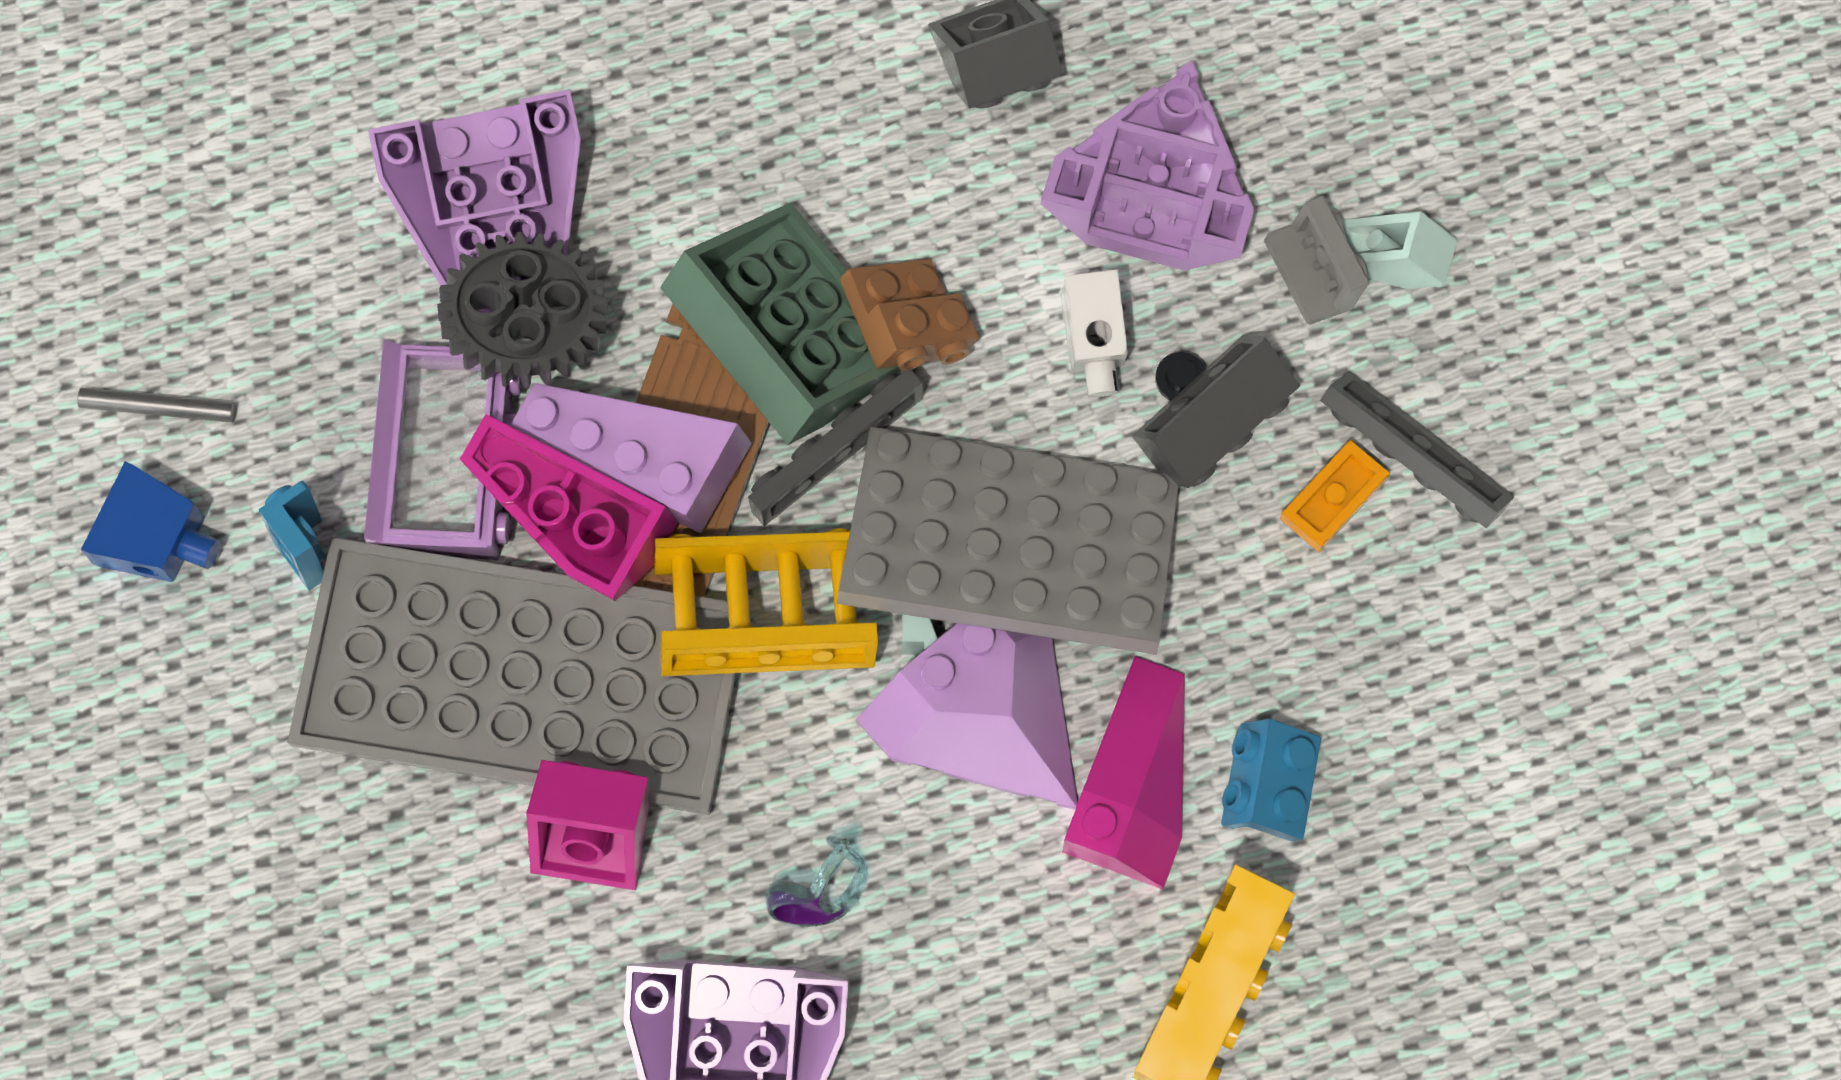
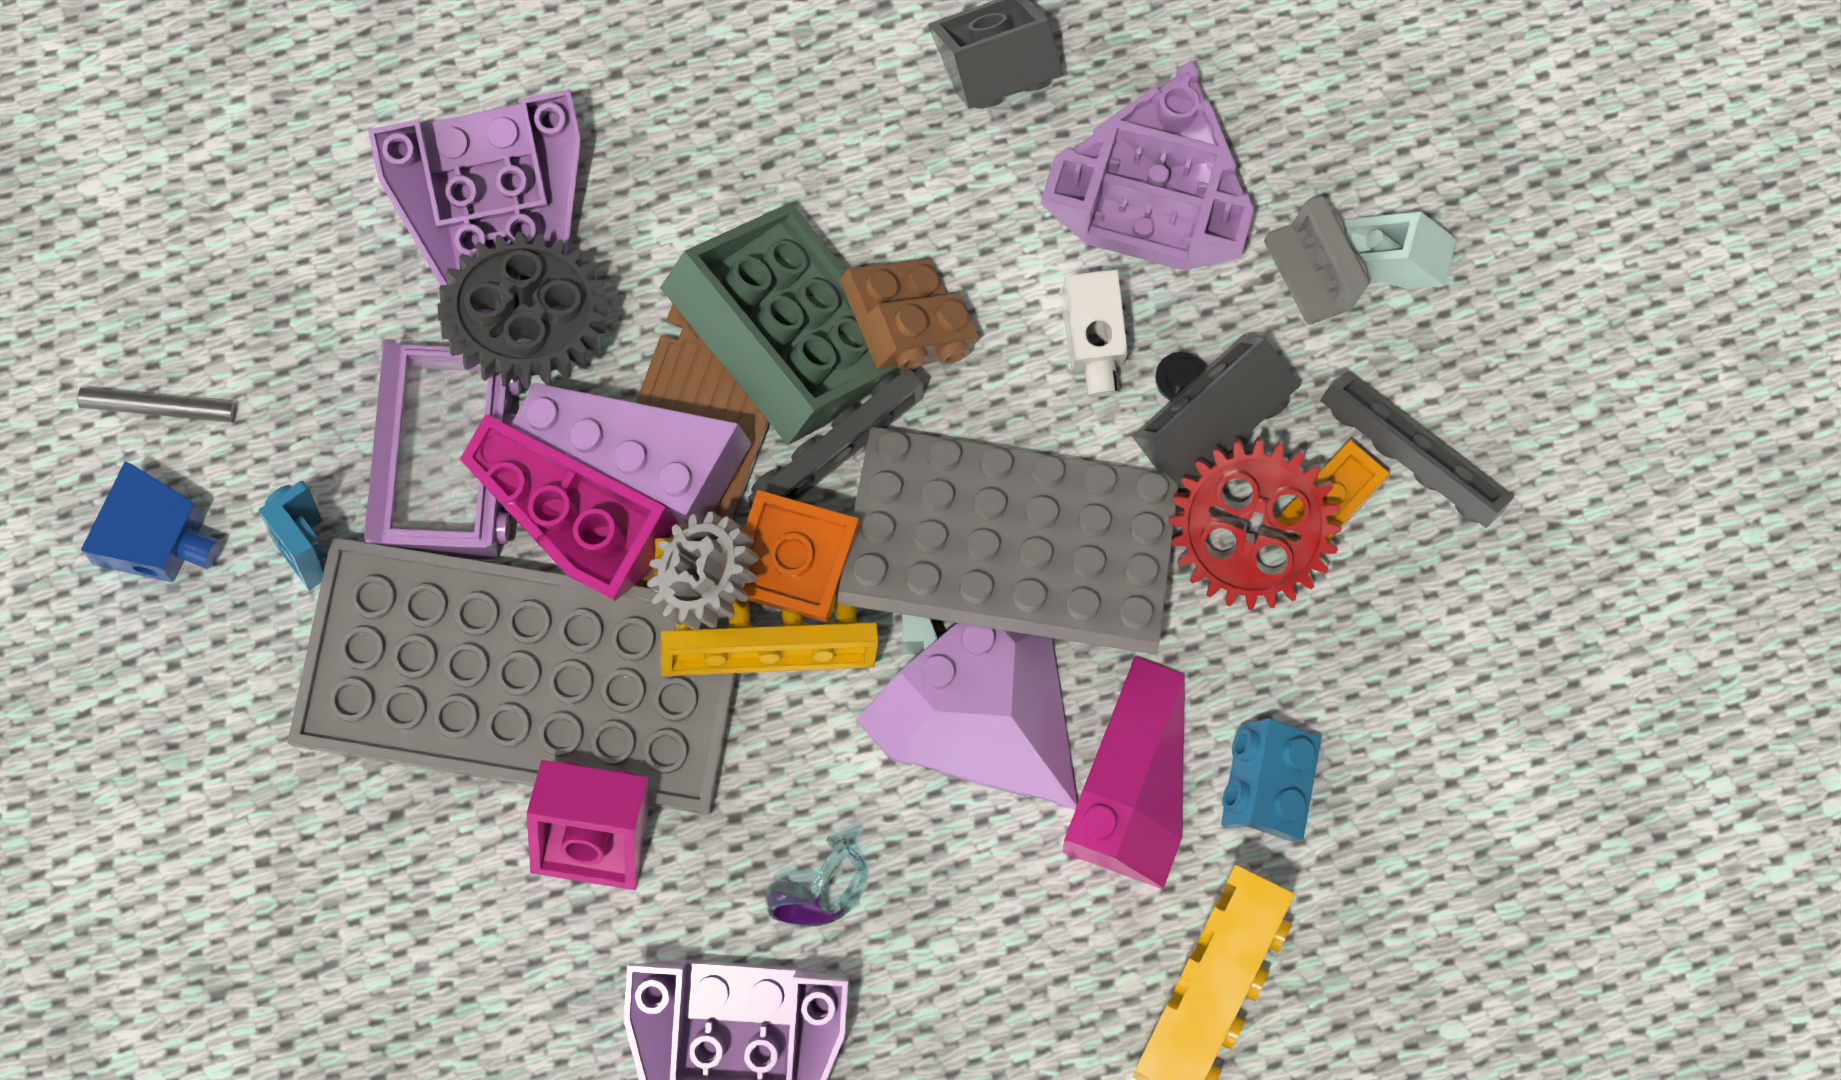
none -> light grey gear [647,512,759,630]
none -> orange plate [743,490,861,623]
none -> red gear [1169,437,1341,610]

